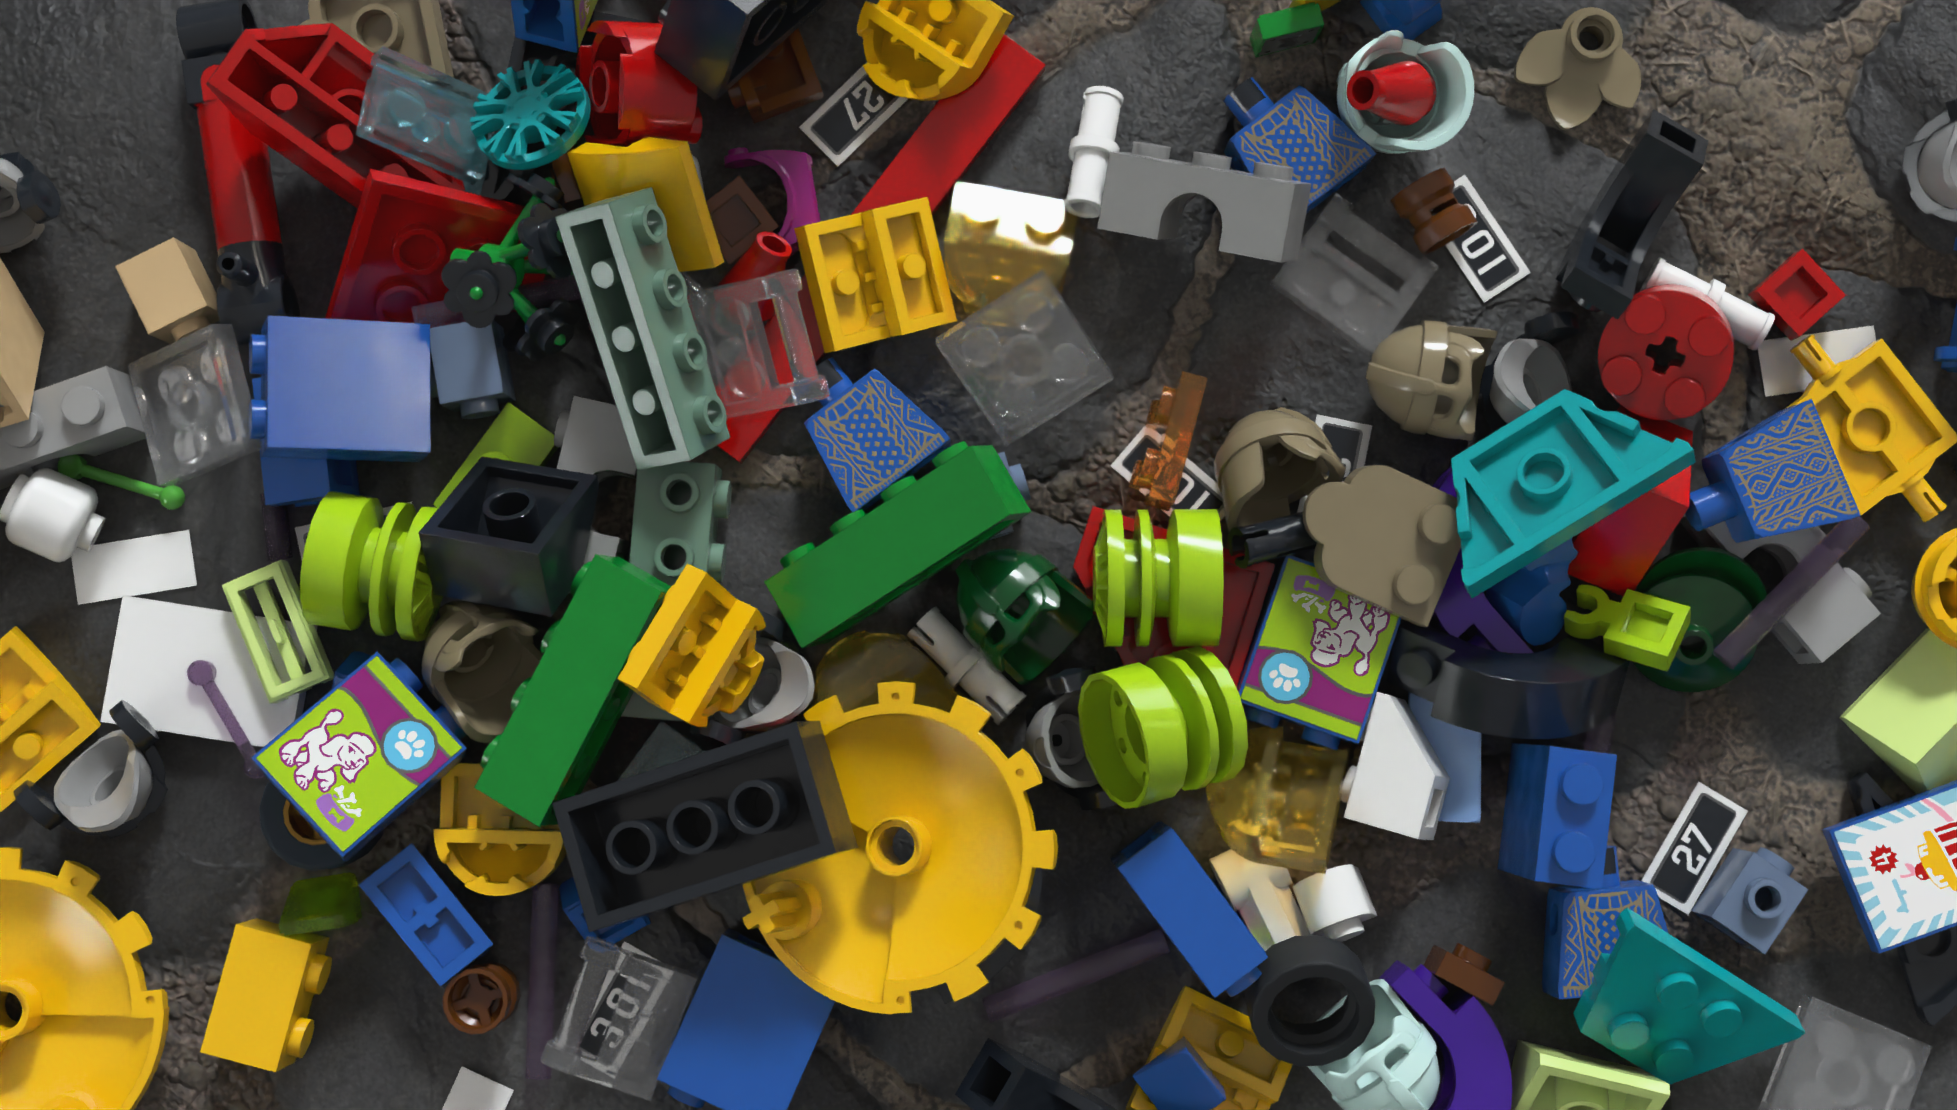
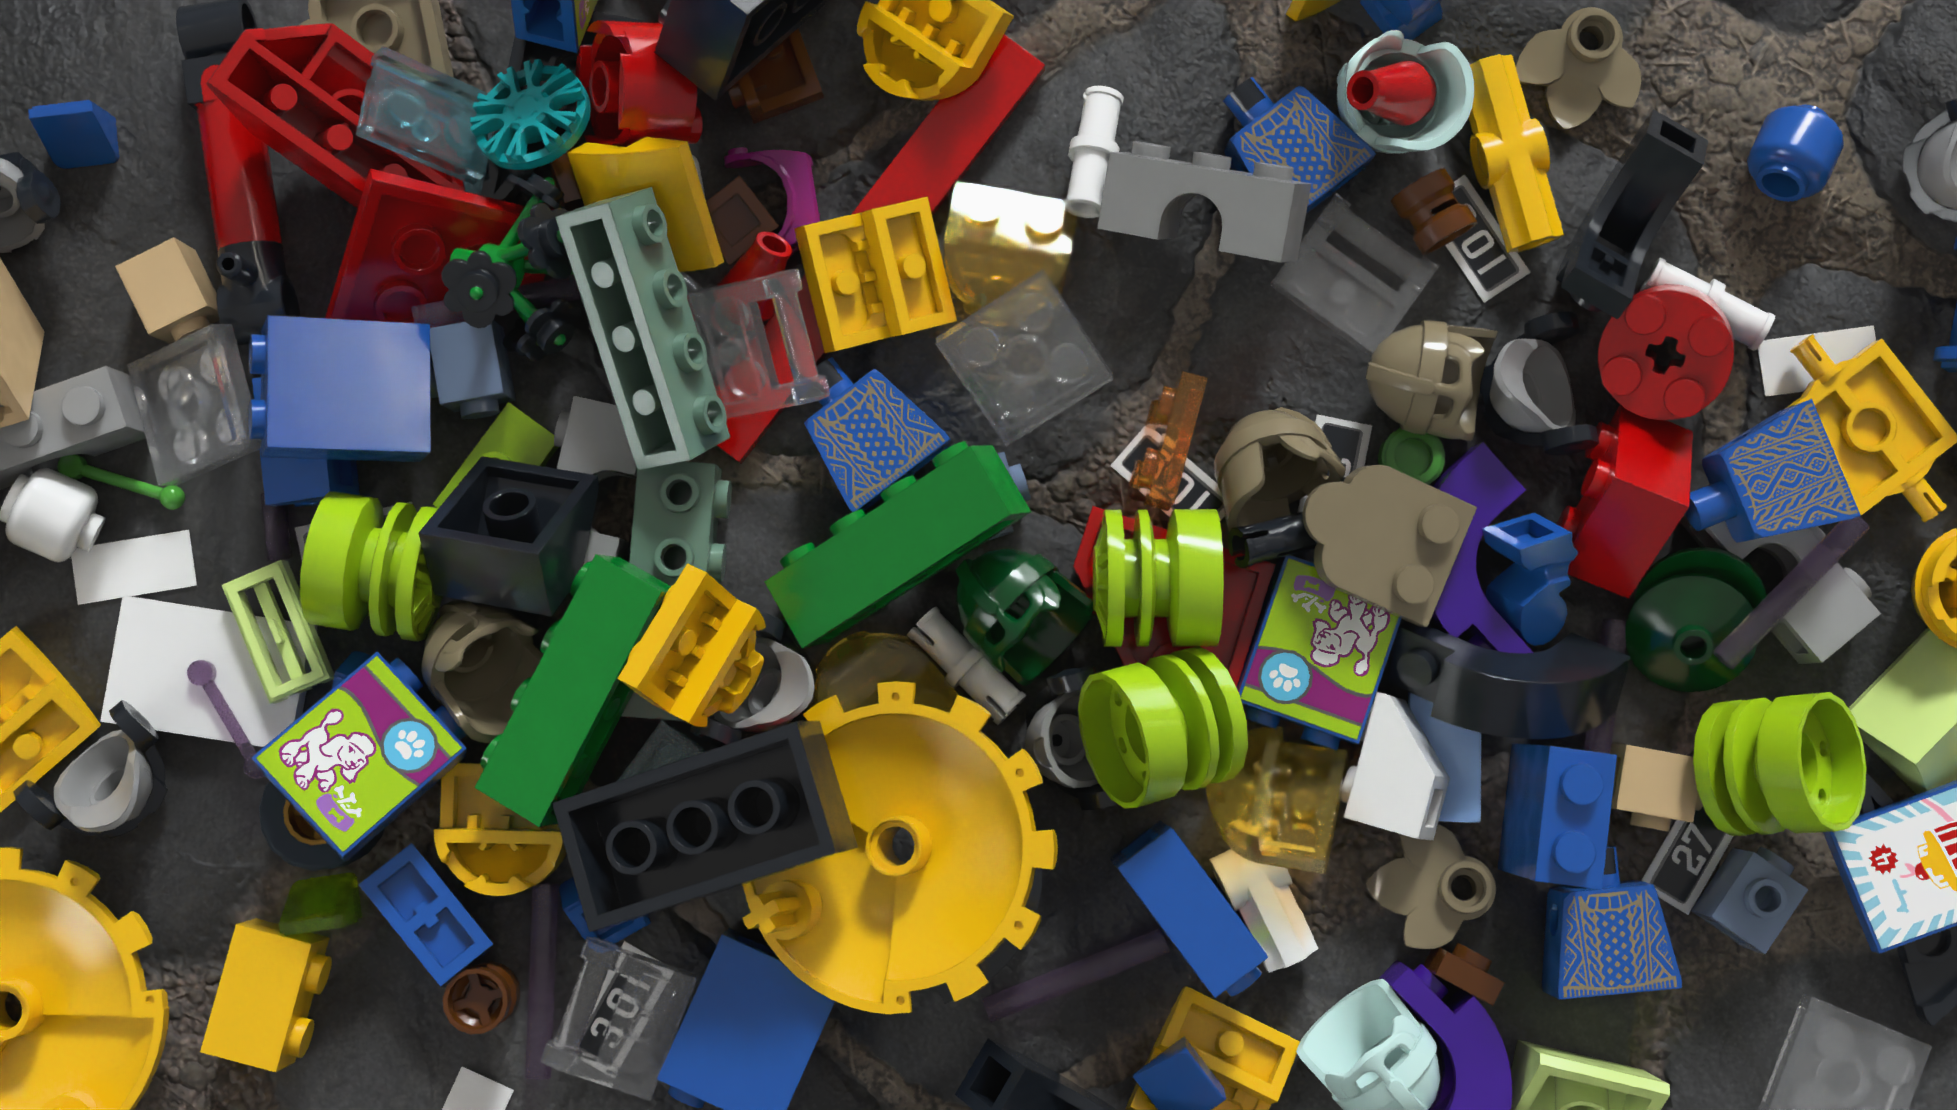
sticker [799,62,908,166] -> none
black tyre [1245,935,1375,1066] -> none
green tile [1250,2,1324,58] -> none
white plate [1292,864,1377,942] -> none
teal wing [1451,389,1696,598] -> none
lime plate [1564,585,1691,672] -> none
teal wing [1573,908,1805,1084] -> none
red plate [1748,249,1846,341] -> none
none -> blue slope [28,100,119,169]
none -> dark tan plate [1365,825,1496,949]
none -> bright green tile [1378,428,1445,485]
none -> yellow piece [1469,54,1564,253]
none -> tan brick [1607,744,1703,832]
none -> lime wheel [1693,692,1867,836]
none -> blue head [1747,105,1844,202]

